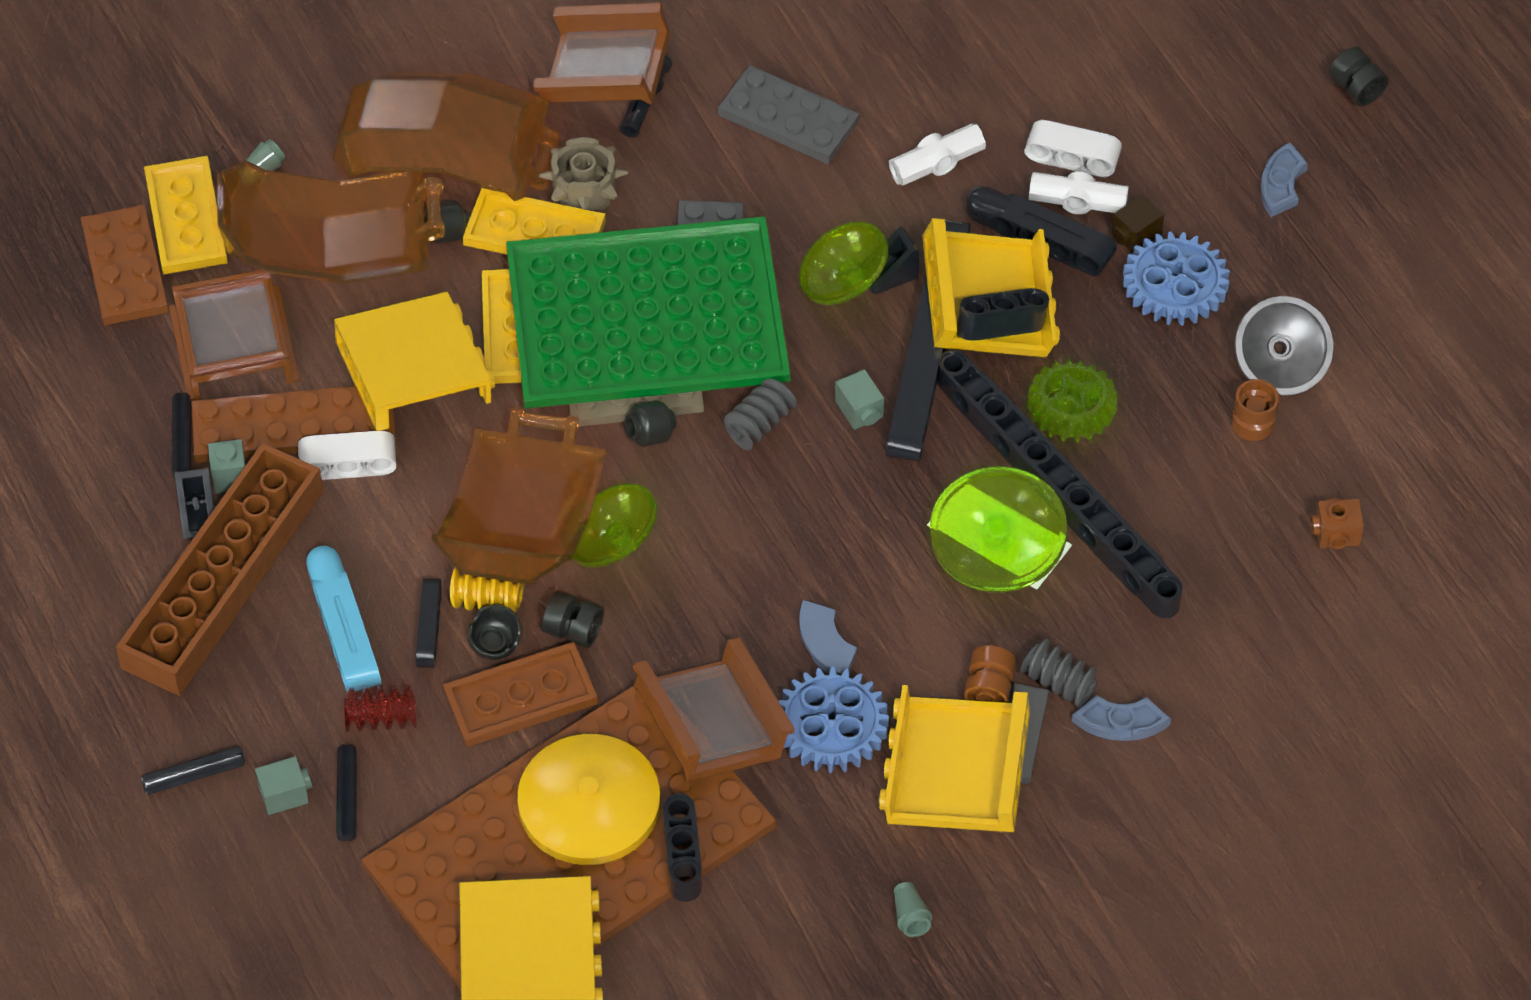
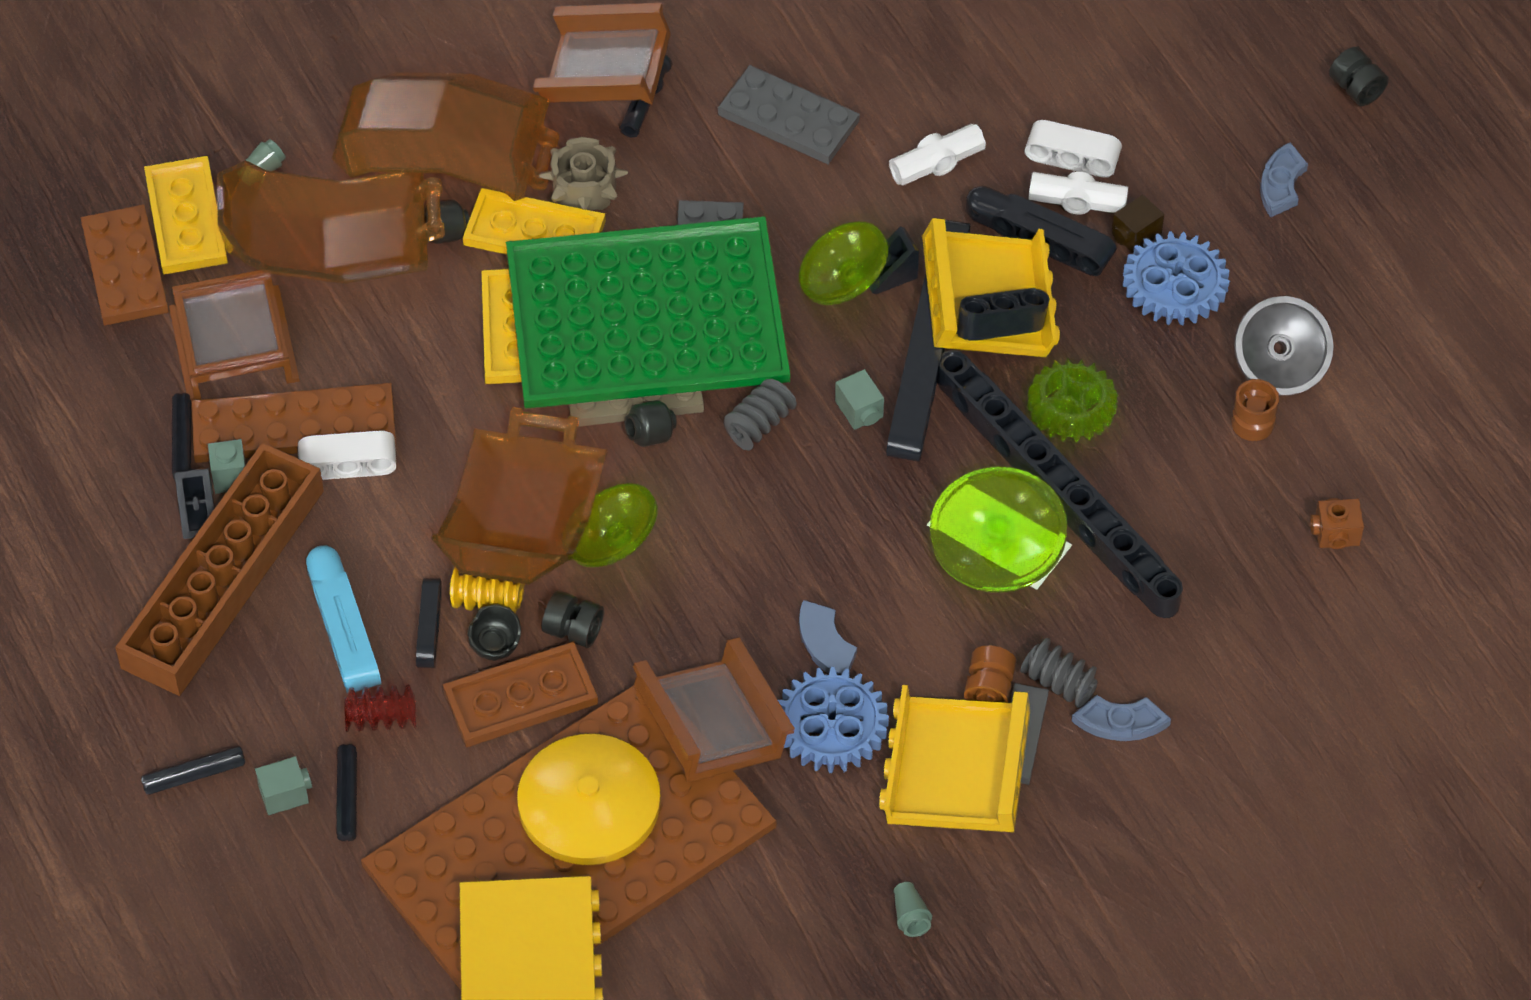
yellow panel [334,292,495,432] -> none
black beam [663,793,702,902] -> none

